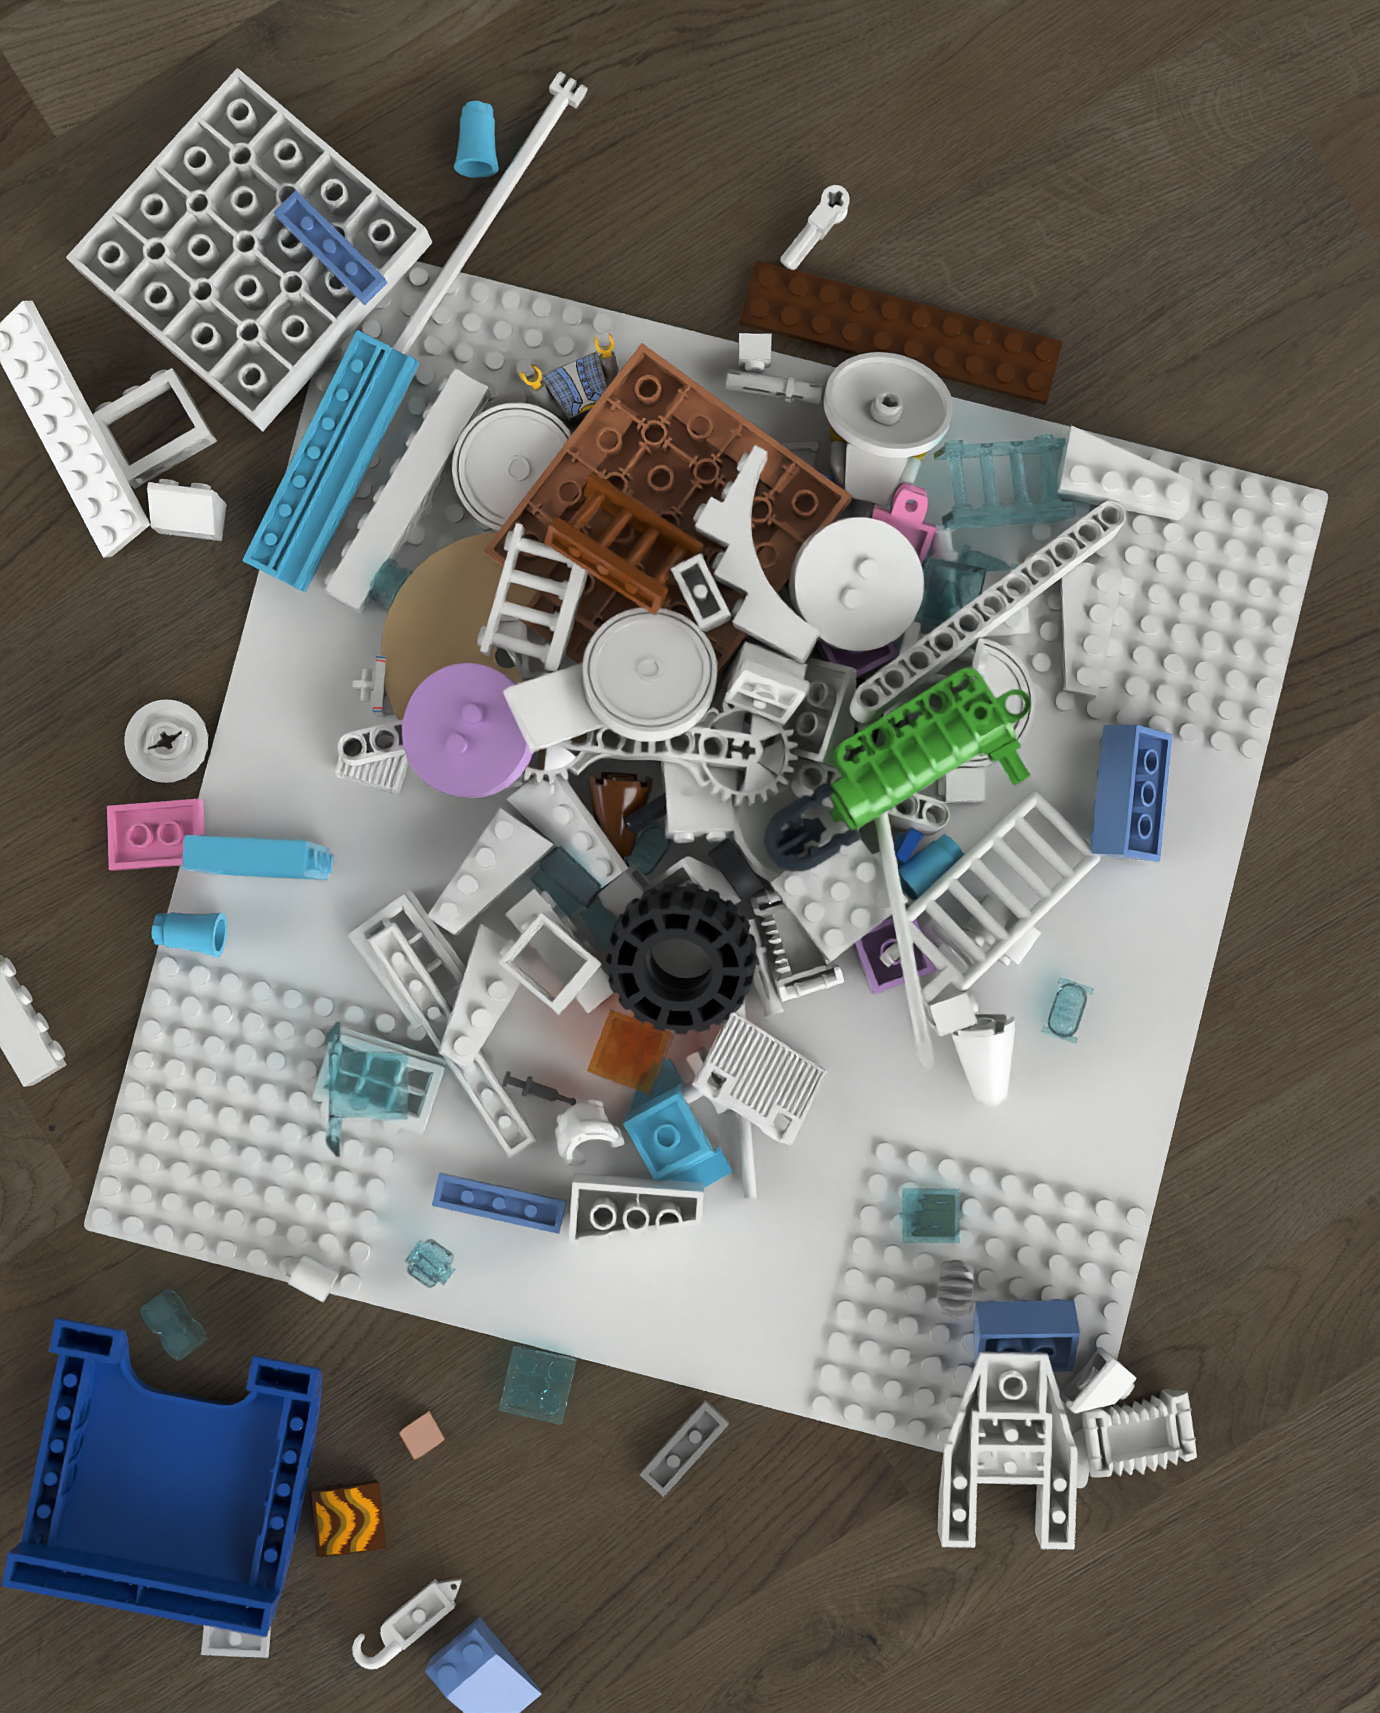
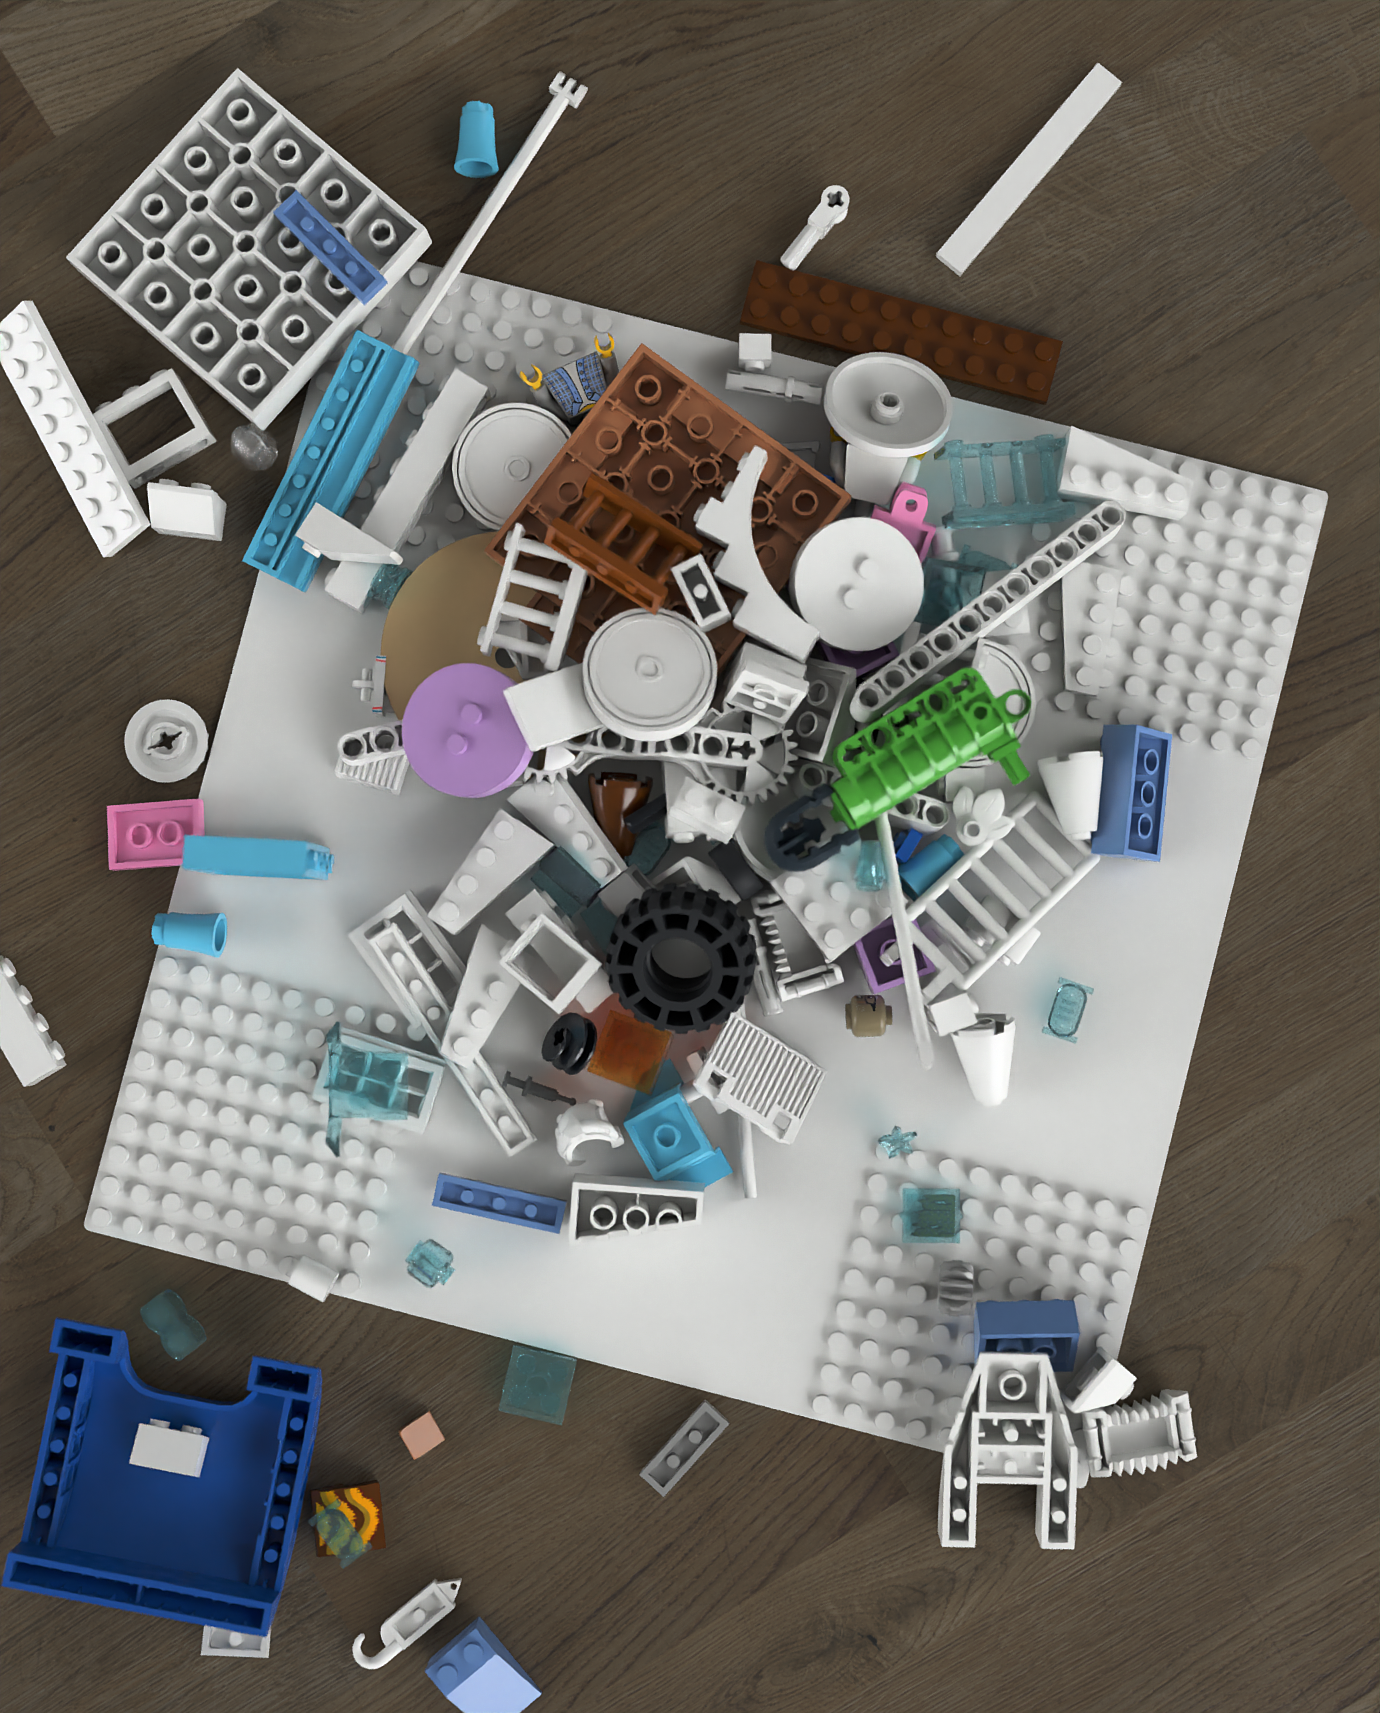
none -> white piece [129,1419,209,1477]
none -> clear head [230,423,278,471]
none -> white slope [295,502,404,565]
none -> clear light blue piece [308,1499,373,1569]
none -> black piece [541,1013,597,1075]
none -> white piece [668,777,746,844]
none -> dark tan head [845,995,892,1037]
none -> clear light blue cone [853,841,886,892]
none -> clear light blue plant [878,1125,917,1159]
none -> white tile [936,63,1122,276]
none -> white plate [952,786,1014,846]
none -> white cone [1037,751,1103,841]

